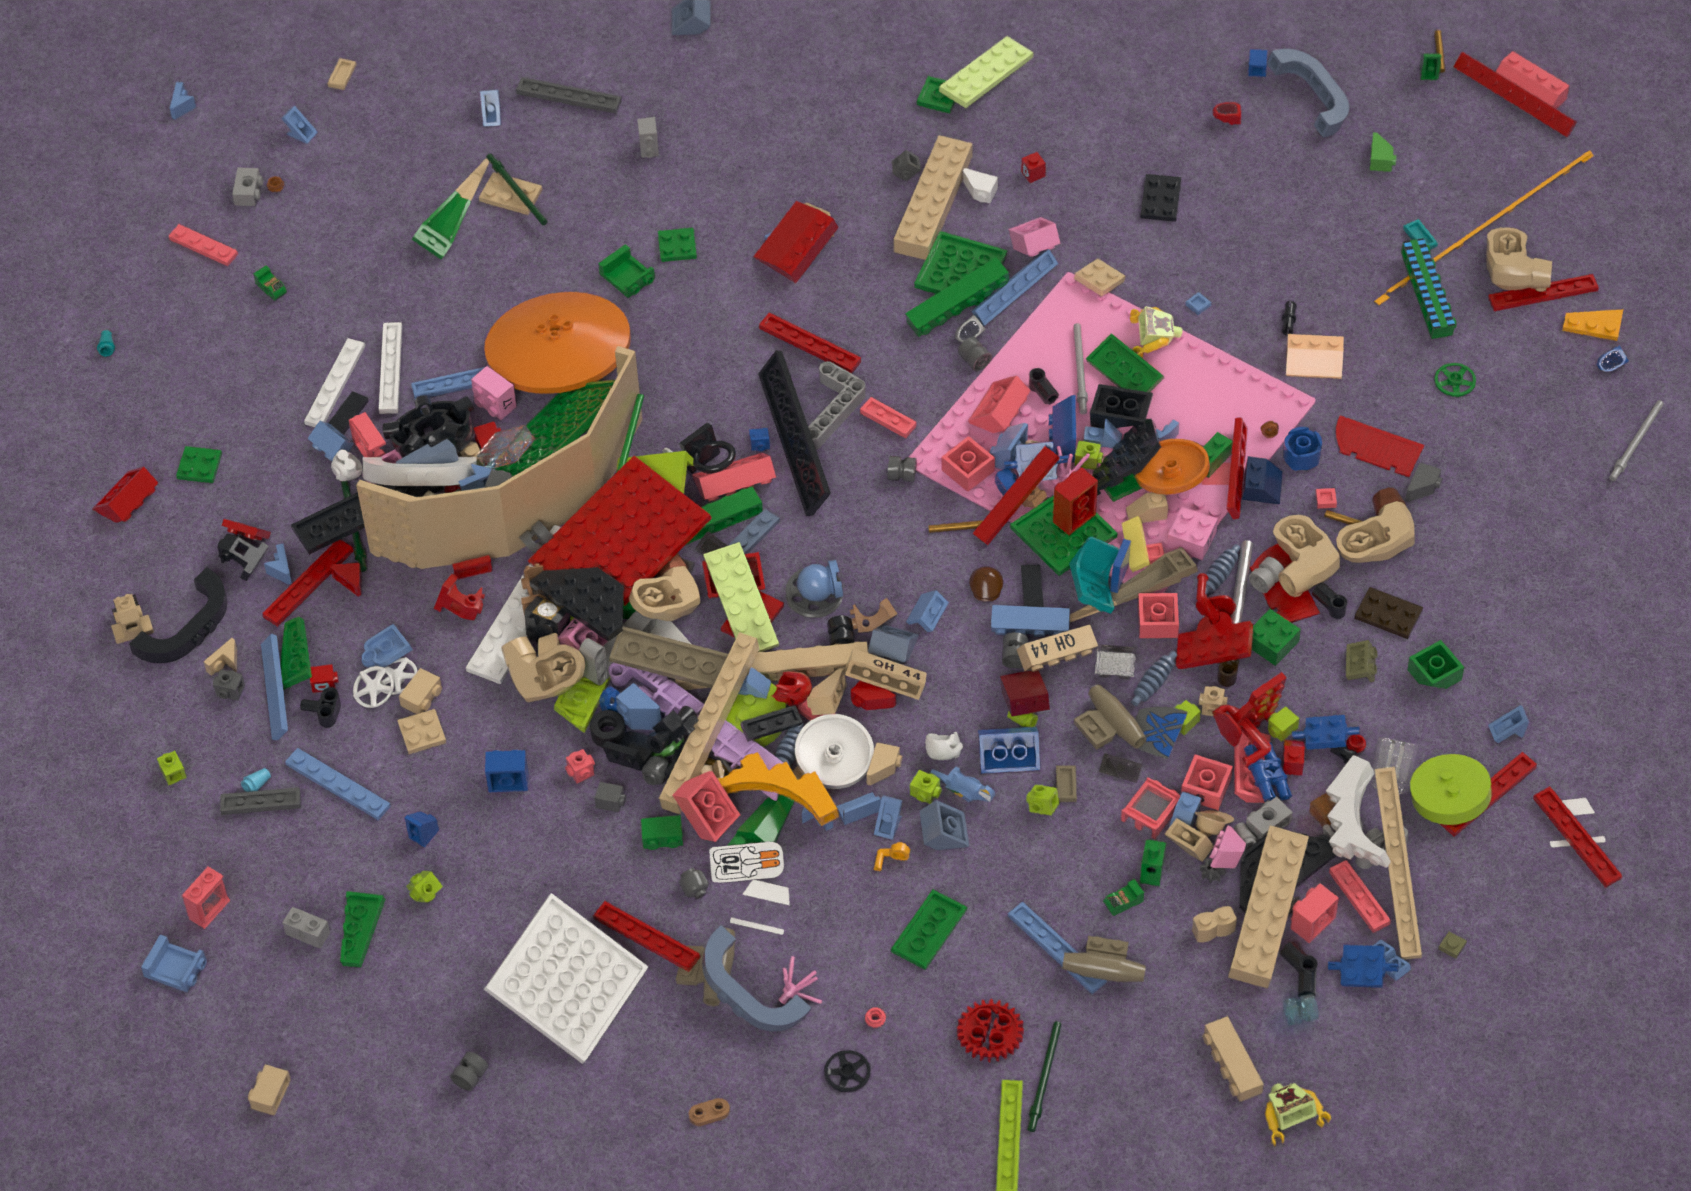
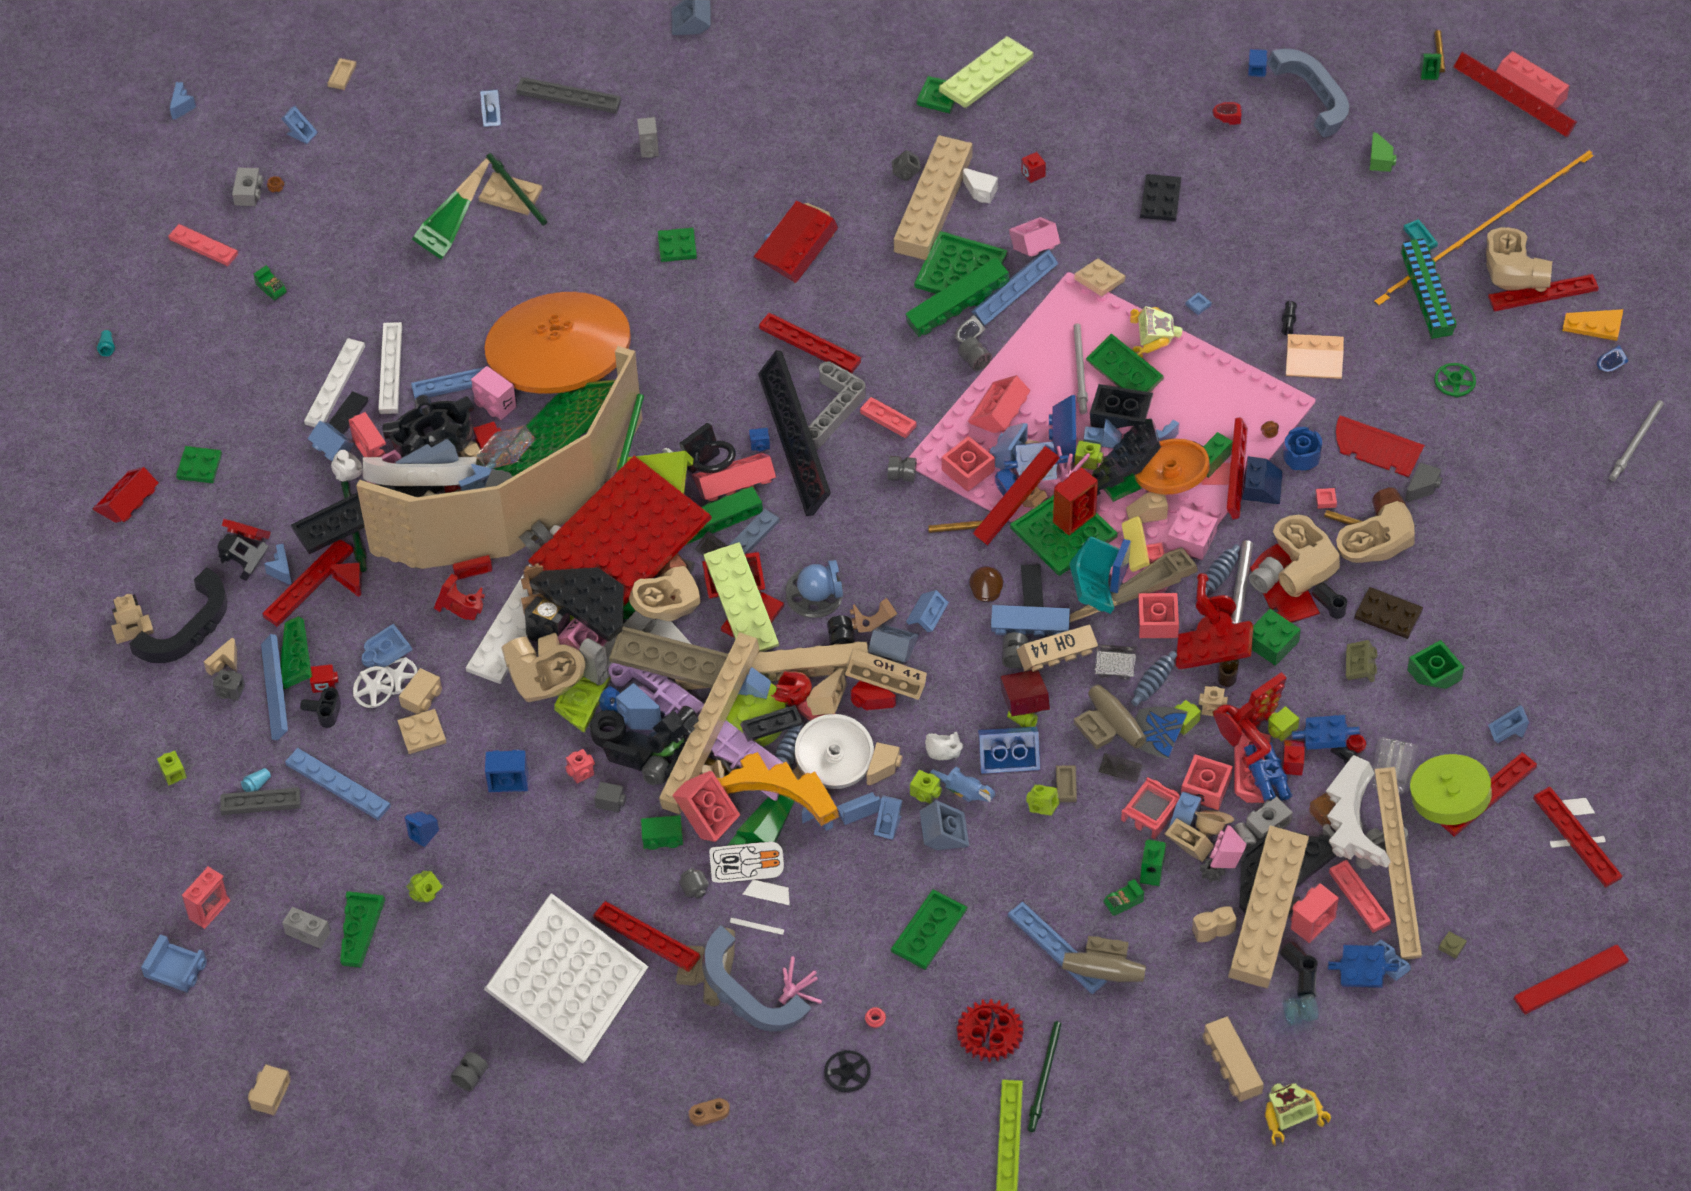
green panel [598,244,655,298] -> none
light orange plate [874,842,910,871] -> none
black piece [1029,368,1059,405] -> none
none -> red tile [1514,944,1629,1015]

